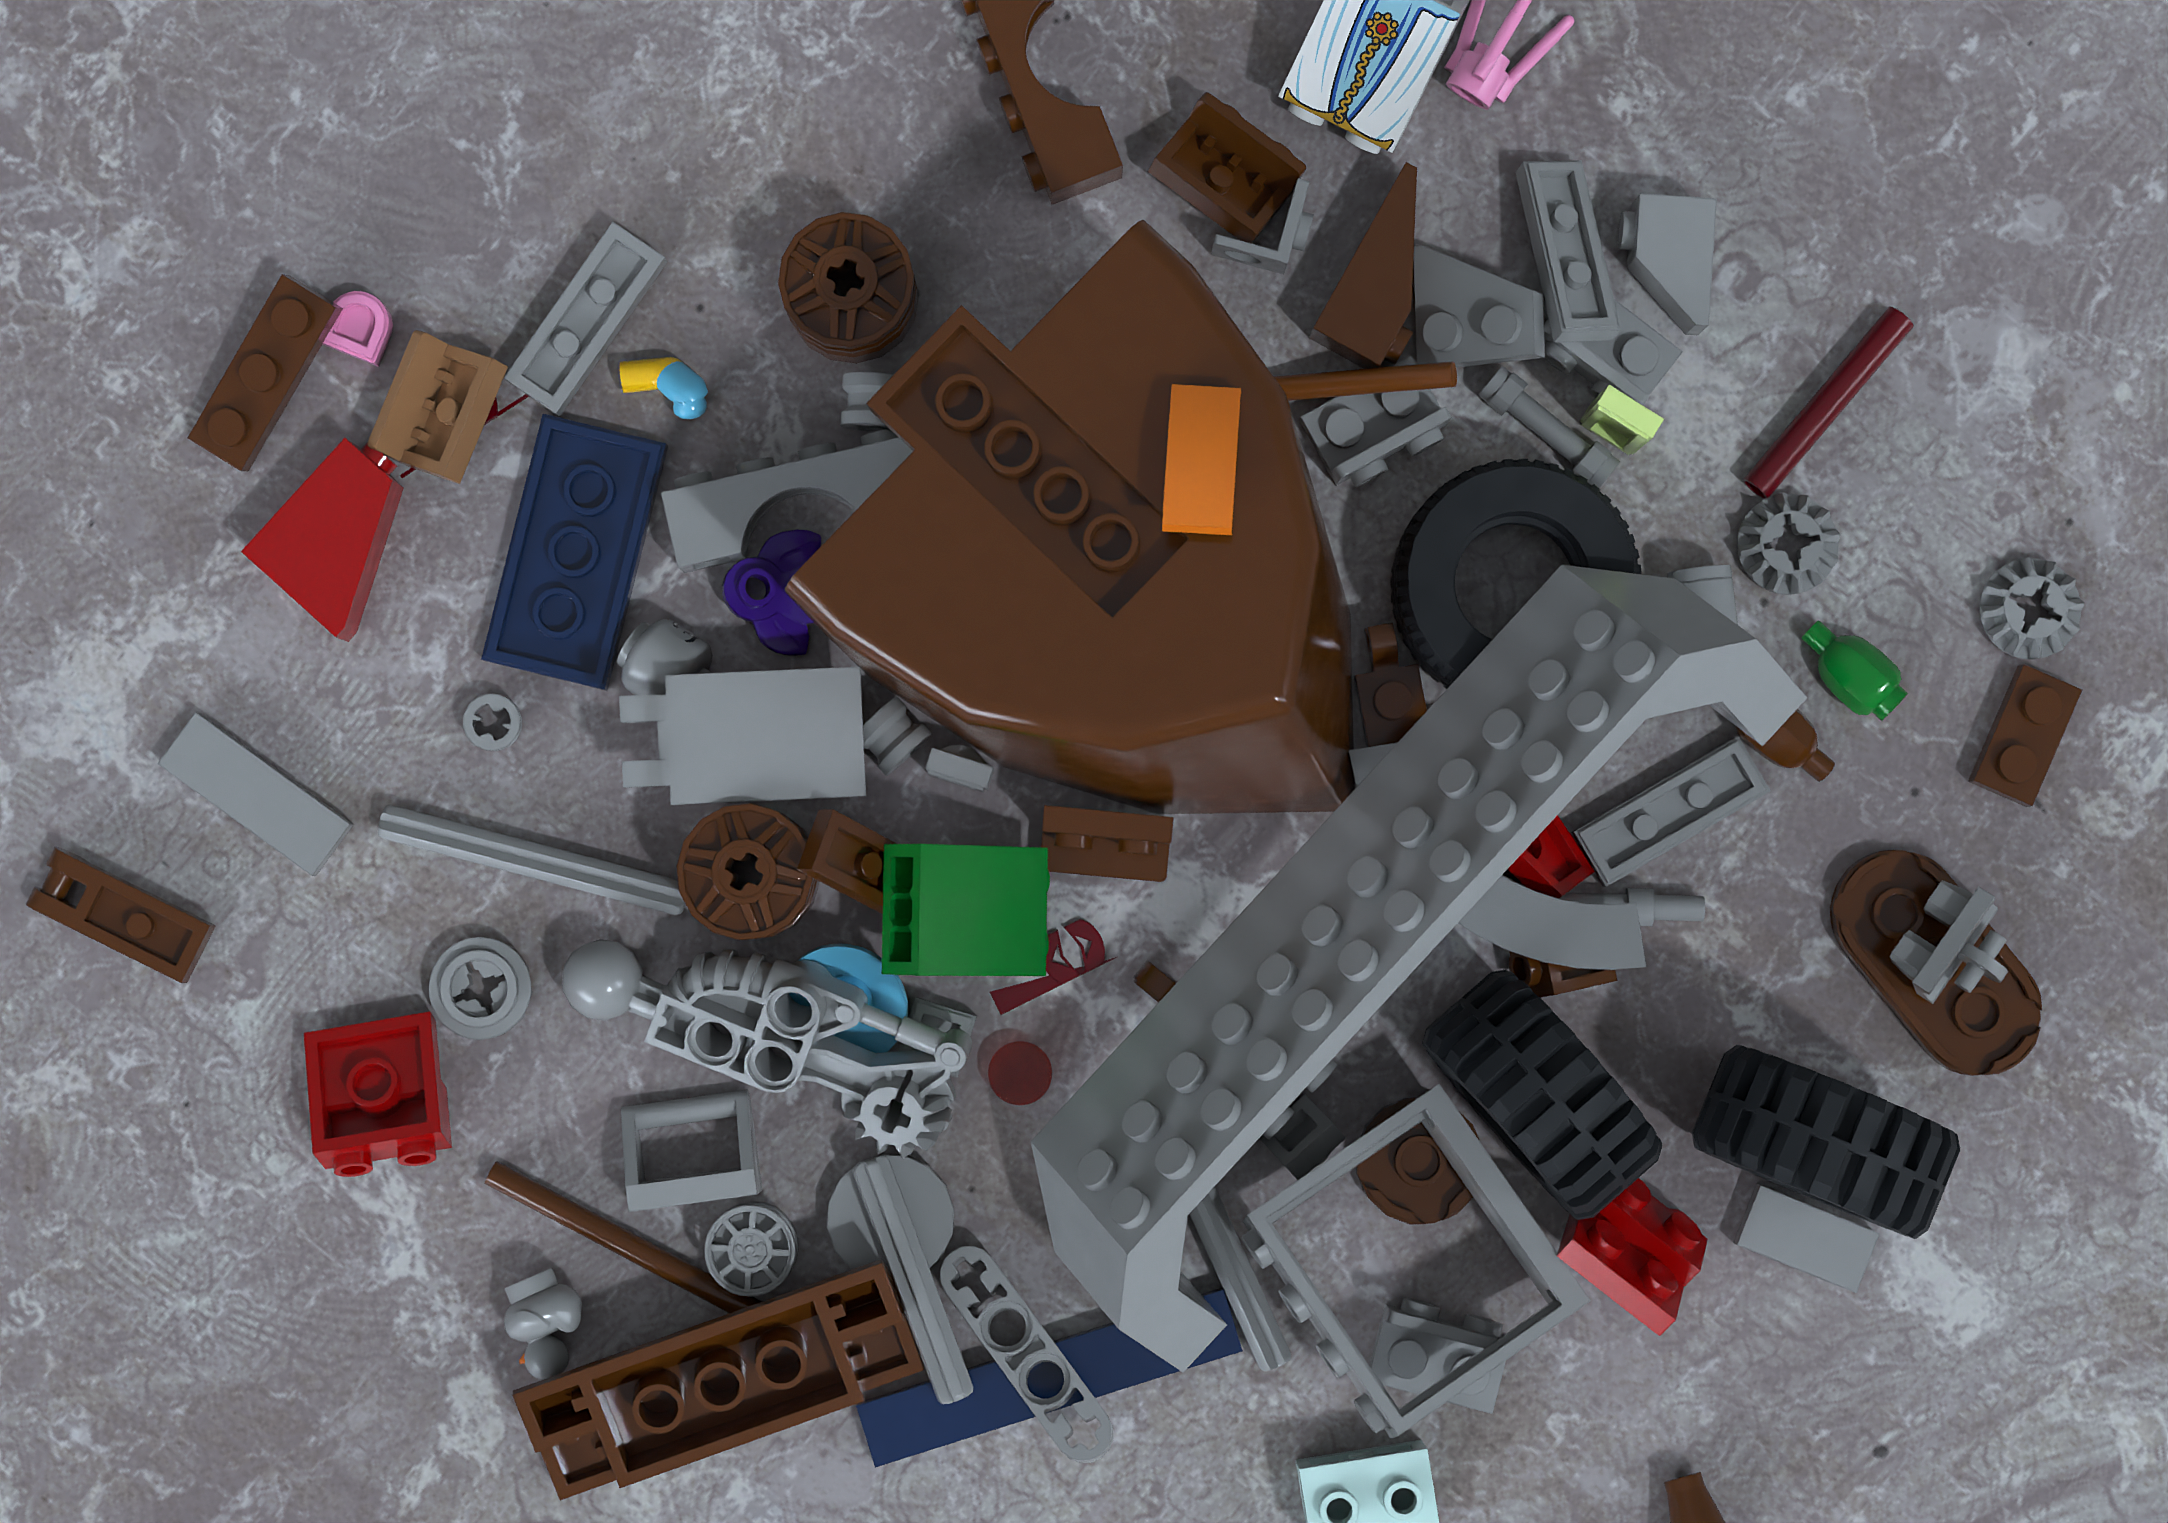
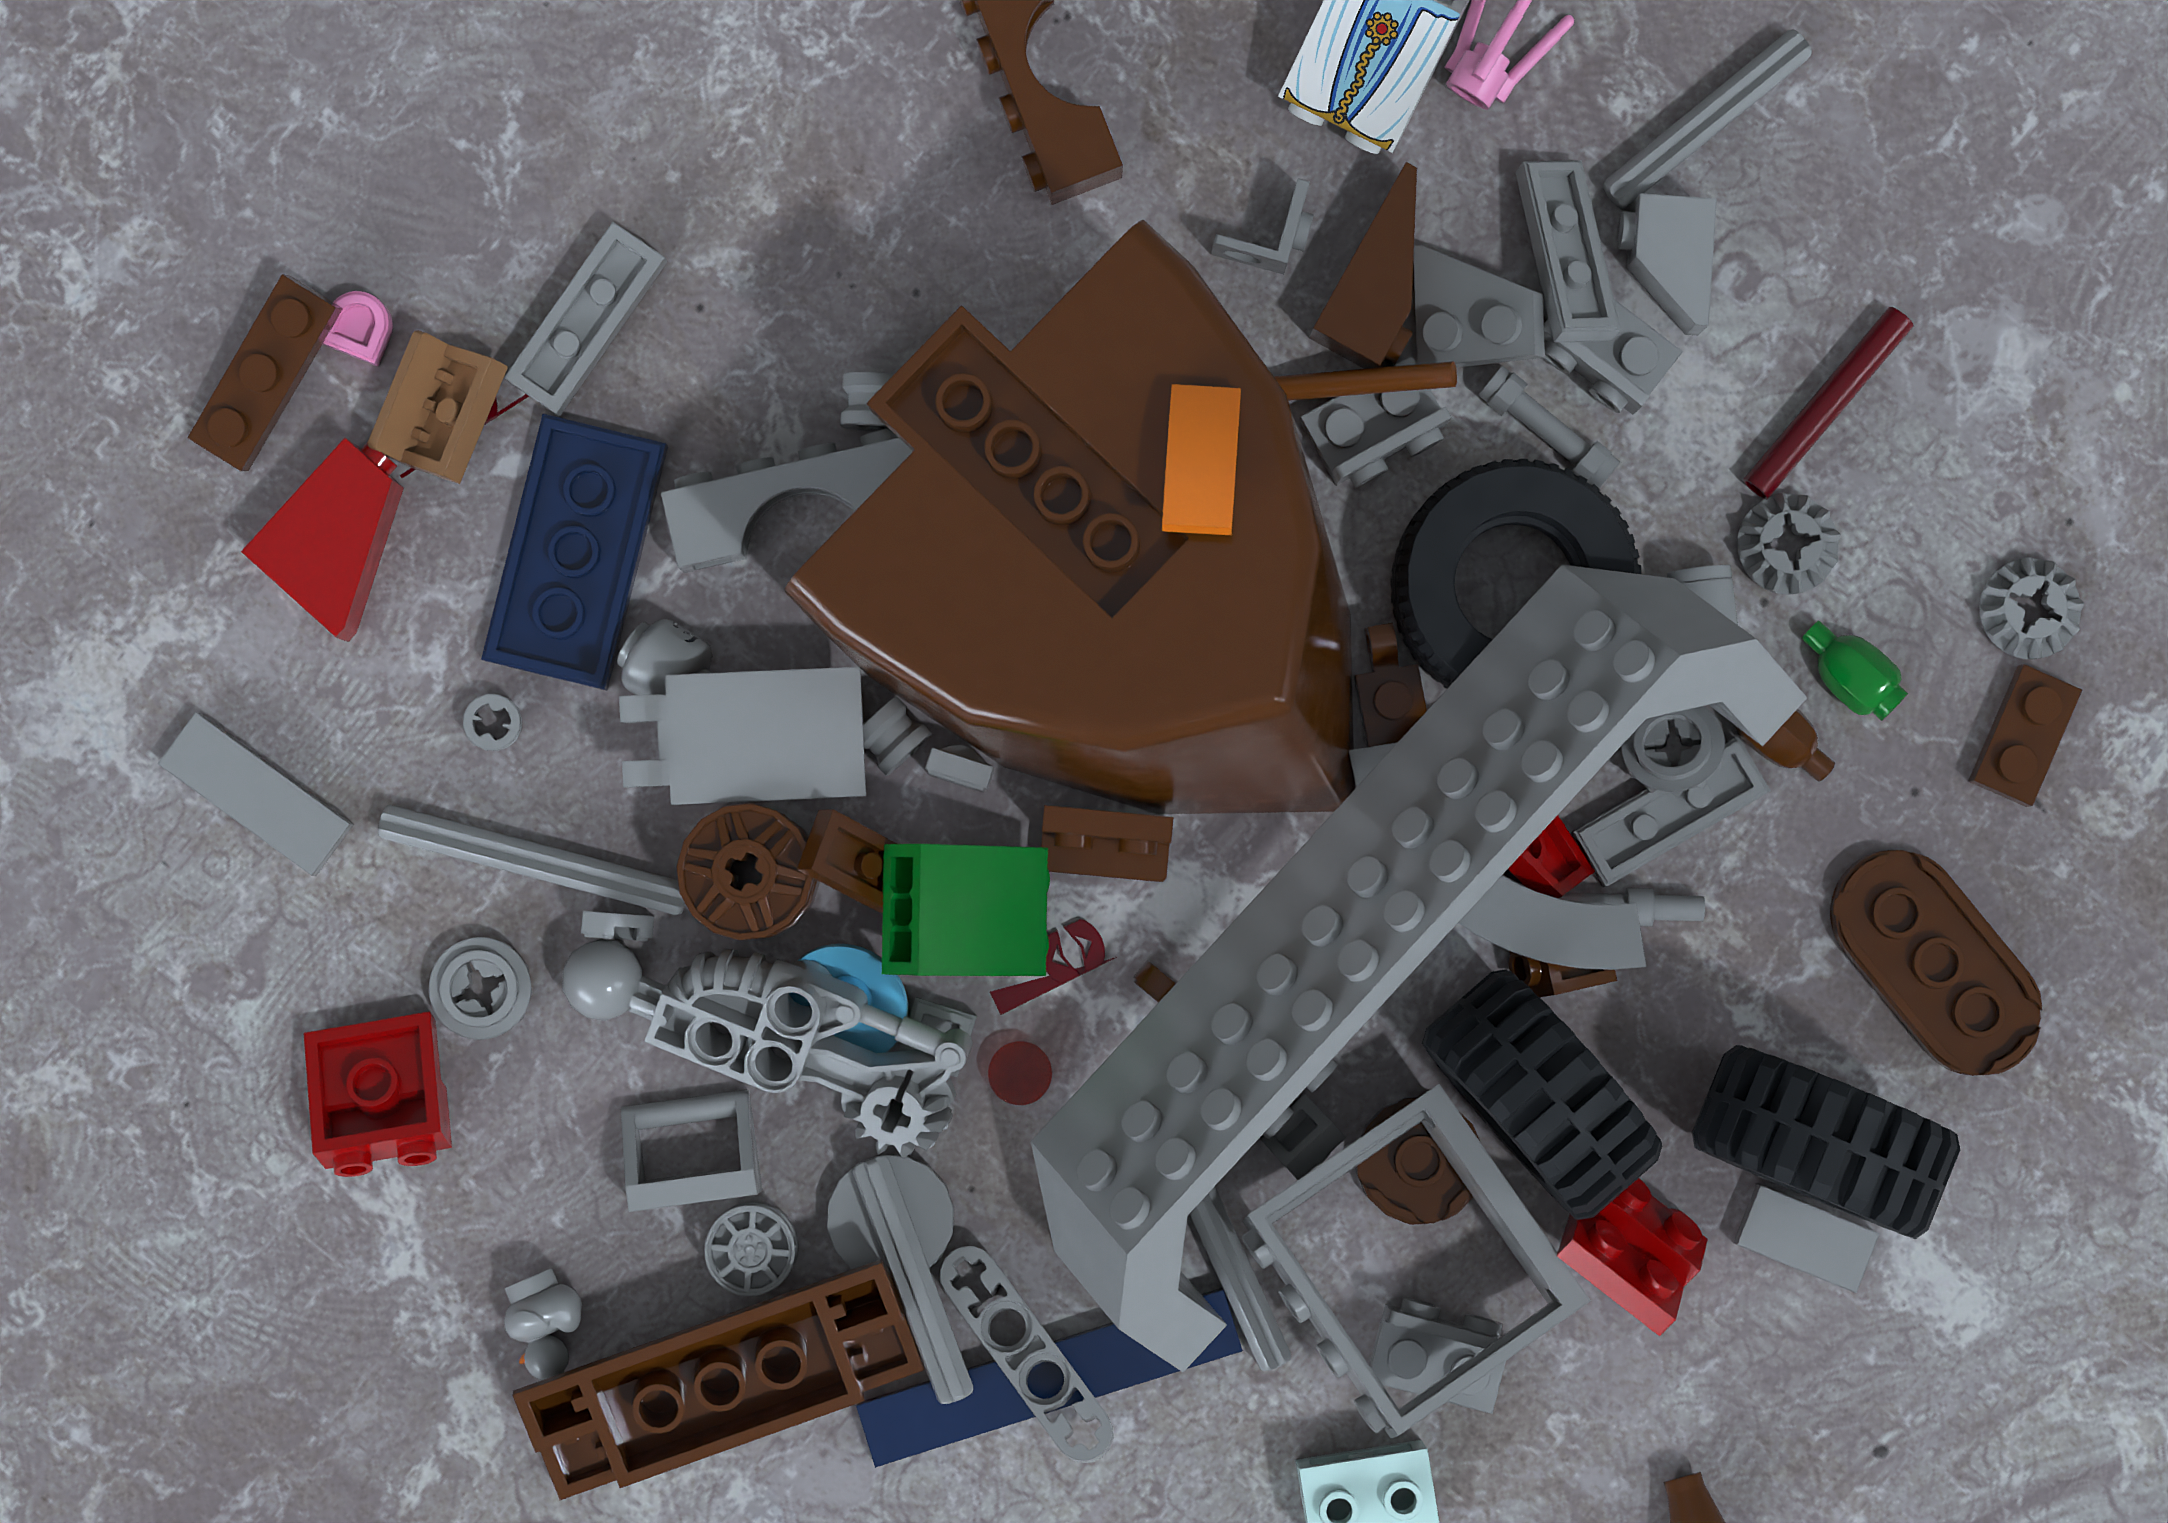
reddish brown plate [26,847,216,983] -> none
reddish brown piece [484,1161,762,1313] -> none
arm [619,357,708,419] -> none
dark purple plate [722,529,821,656] -> none
reddish brown wheel [778,212,919,364] -> none
reddish brown bracket [1147,92,1306,244] -> none
yellowish green tile [1580,385,1664,455] -> none
light grey hips [1890,880,2008,1004] -> none
none -> light grey tile [581,911,655,941]
none -> light grey axle [1602,29,1812,209]
none -> light grey gear [1622,706,1726,797]

